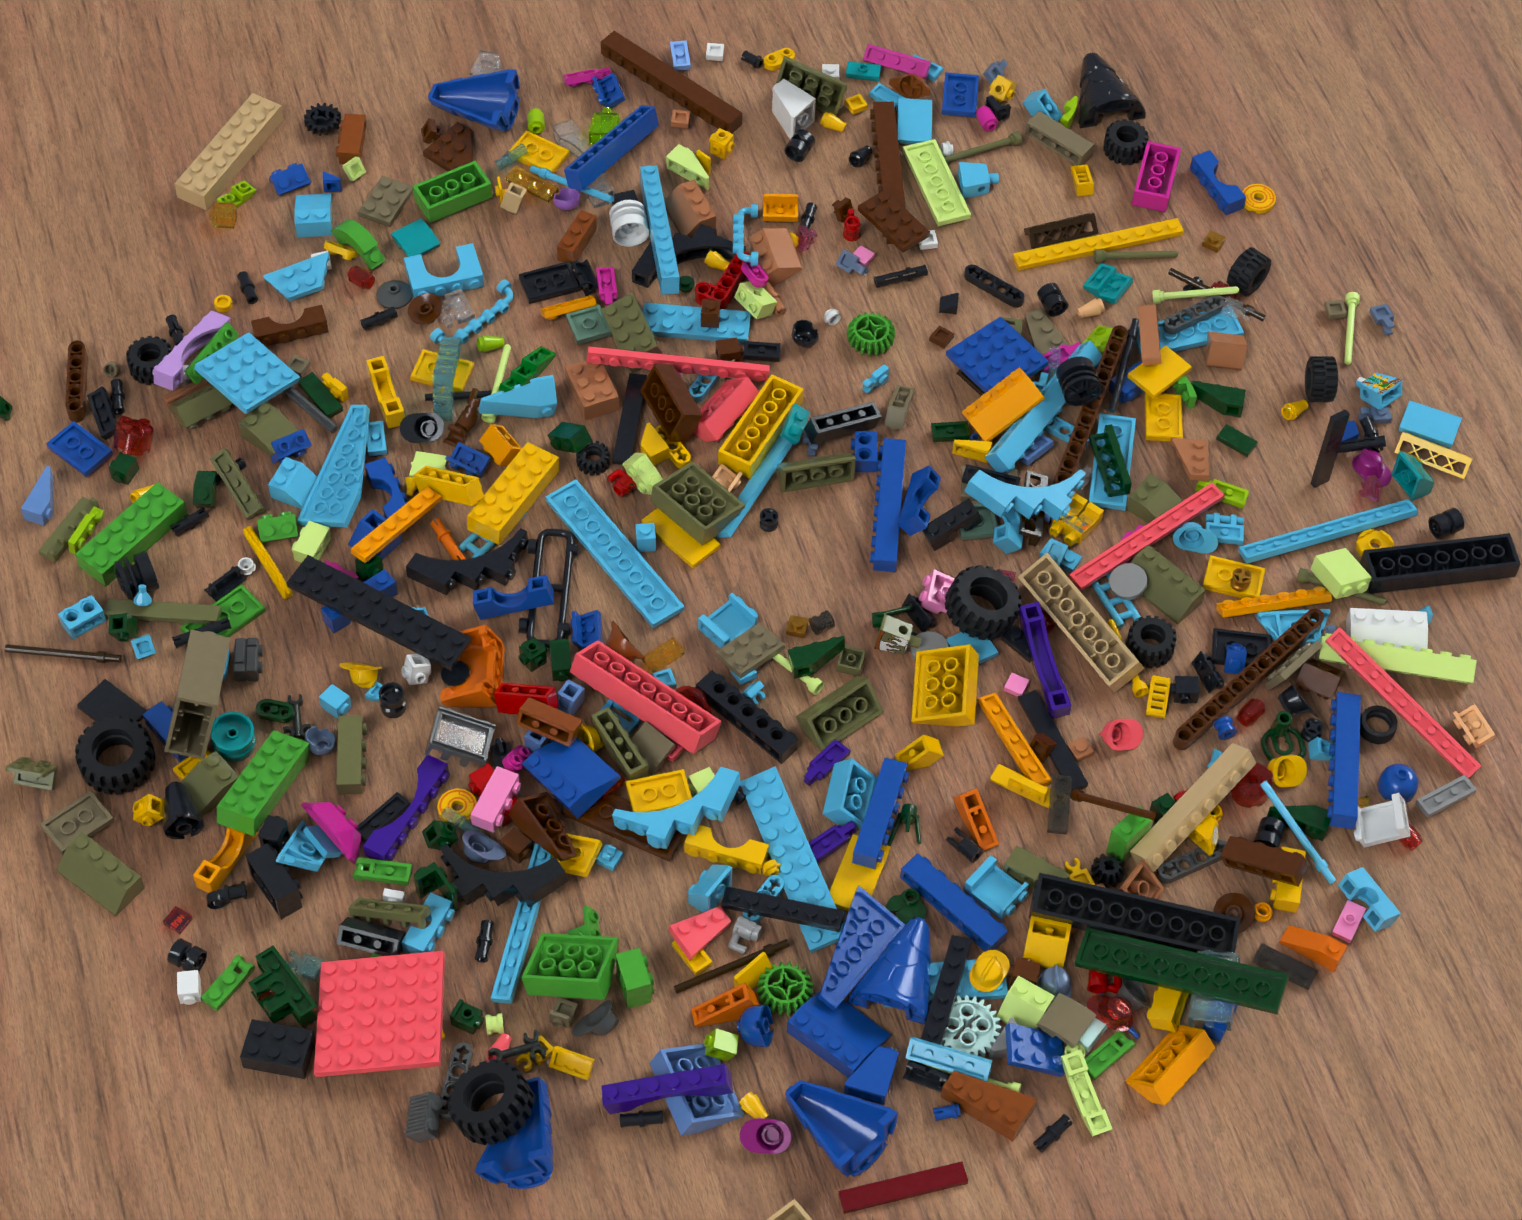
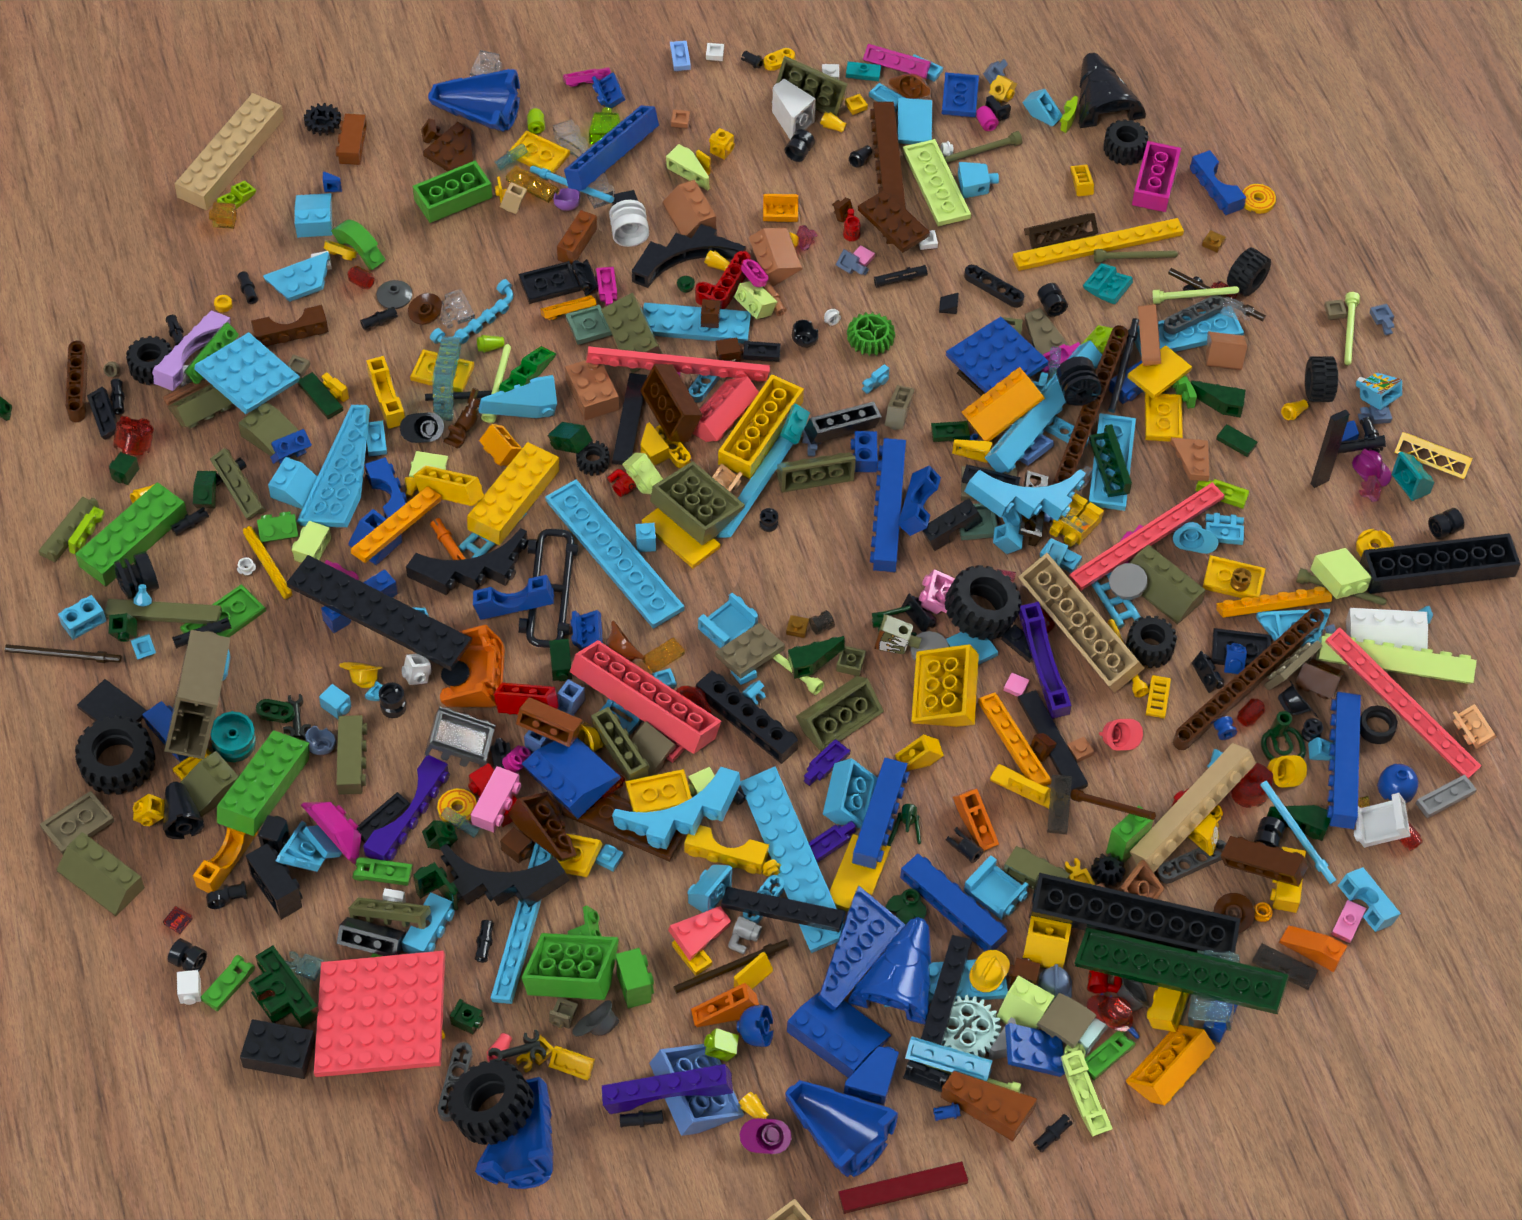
olive bracket [5,757,57,790] -> none
medium blue slope [21,466,54,526] -> none
blue plate [46,421,113,477] -> none
black hinge [204,566,246,602] -> none
dark grey brick [233,638,263,682] -> none
blue bracket [269,163,311,196] -> none
dark grey axle [283,386,338,433] -> none
yellowish green tile [342,156,366,181] -> none
dark green brick [355,555,384,582] -> none
dark tan plate [358,176,413,227] -> none
teal slope [390,218,441,257] -> none
medium azure arch [404,243,484,298] -> none
dark grey brick [405,1092,442,1143] -> none
blue bracket [445,442,492,478] -> none
sand blue piece [462,830,506,863] -> none
yellowish green wheel [485,1013,504,1036] -> none
dark green brick [518,637,547,672] -> none
reddish brown brick [601,31,743,134] -> none
medium azure brick [640,165,680,295] -> none
medium azure bar [733,204,758,266] -> none
bright green gear [757,961,813,1017] -> none
black pin [798,202,817,235] -> none
reddish brown tile [929,325,954,349] -> none
dark tan brick [1025,111,1094,166] -> none
light nougat cone [1077,298,1105,319] -> none
olive slope [1127,474,1183,538] -> none
dark green brick [1149,793,1176,823] -> none
black brick [1170,676,1200,704] -> none
medium azure plate [1239,499,1418,564] -> none
medium azure tile [1398,400,1462,448] -> none

